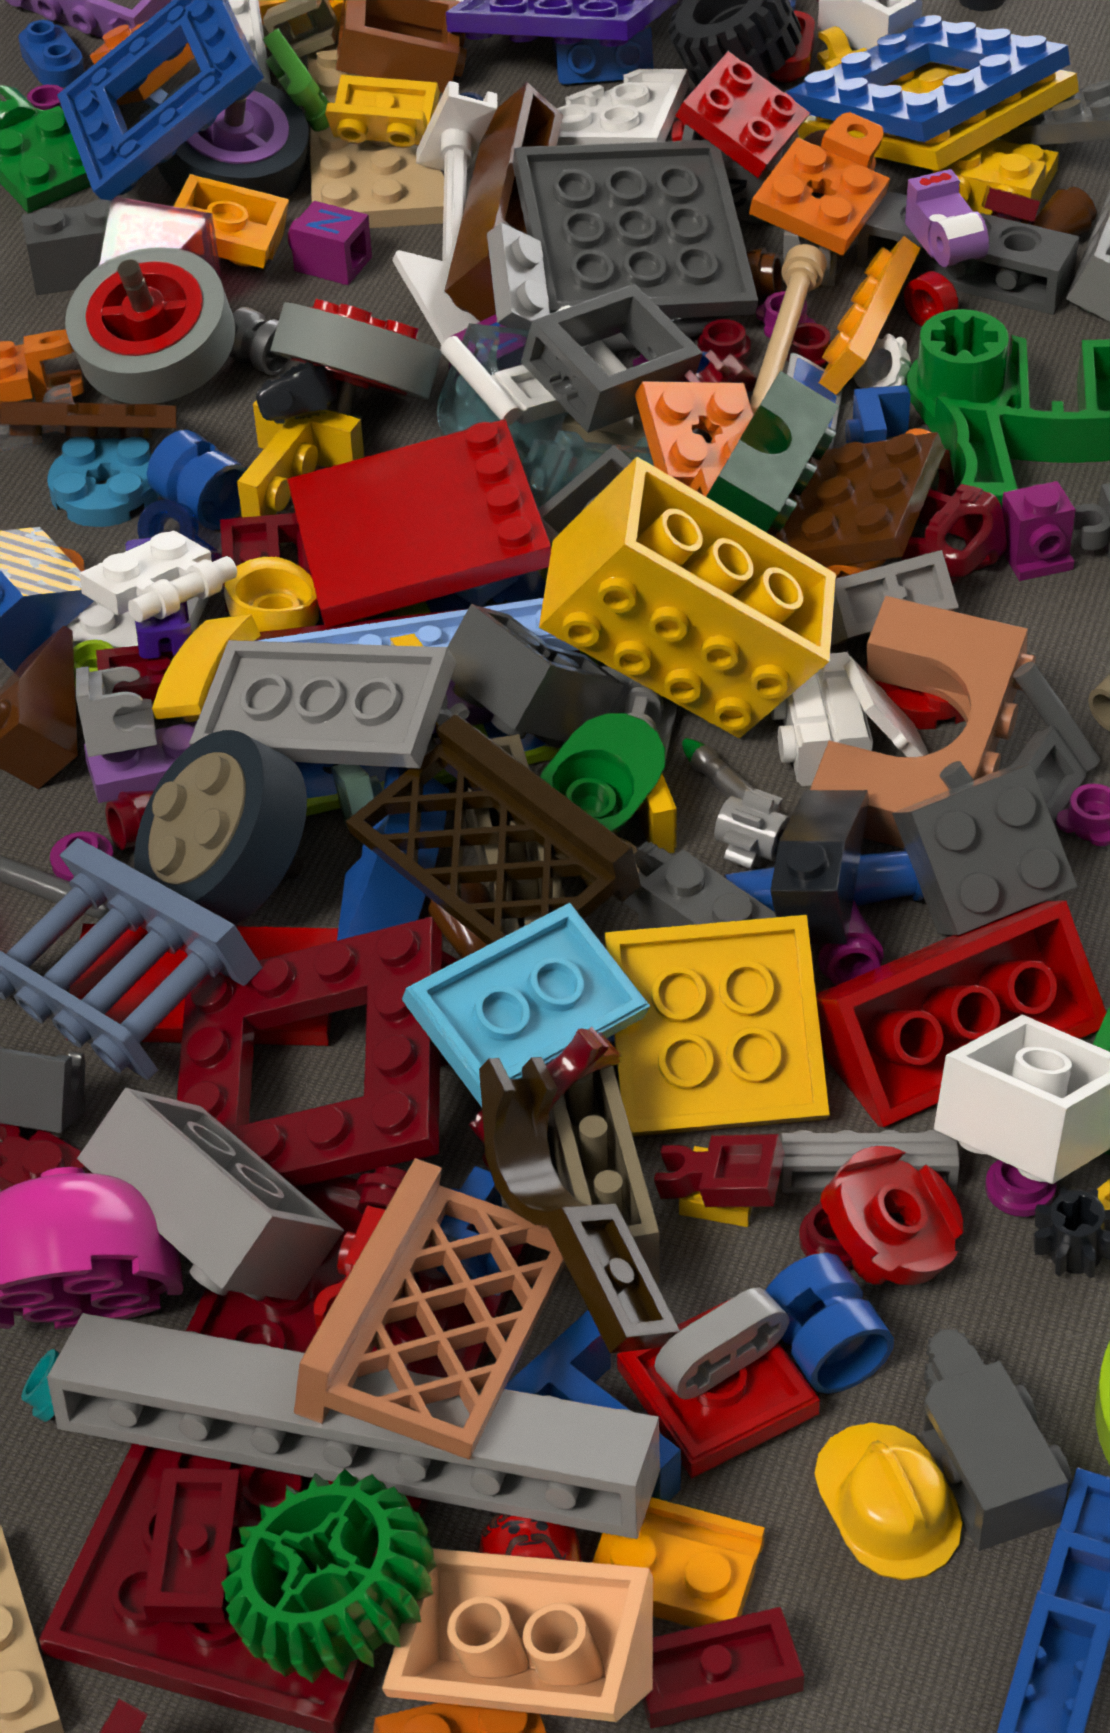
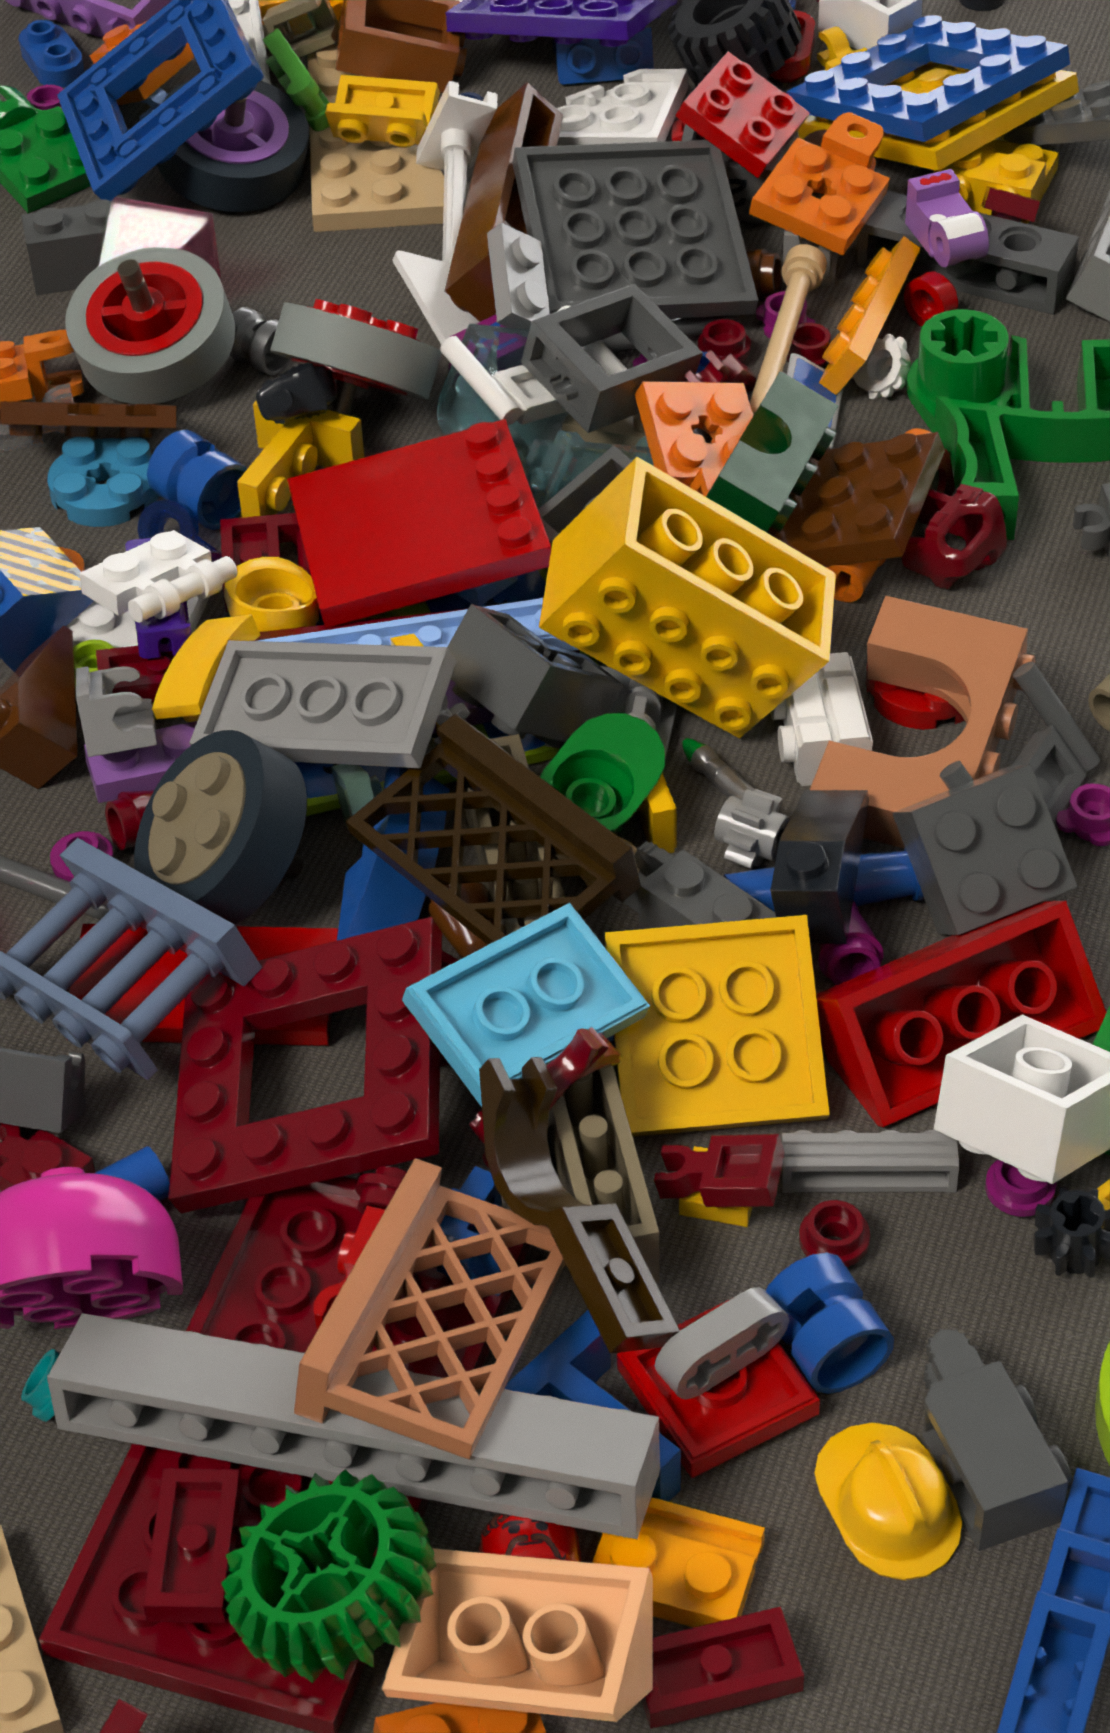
light grey brick [77,1087,344,1301] -> none
light orange plate [162,174,289,269] -> none
magenta brick [288,201,372,285] -> none
red plate [820,1146,963,1285] -> none
light grey hinge [831,550,958,646] -> none
white piece [843,658,929,757] -> none
blue bracket [845,385,911,444] -> none
magenta brick [1002,481,1075,581] -> none
reddish brown cone [1030,187,1096,236] -> none

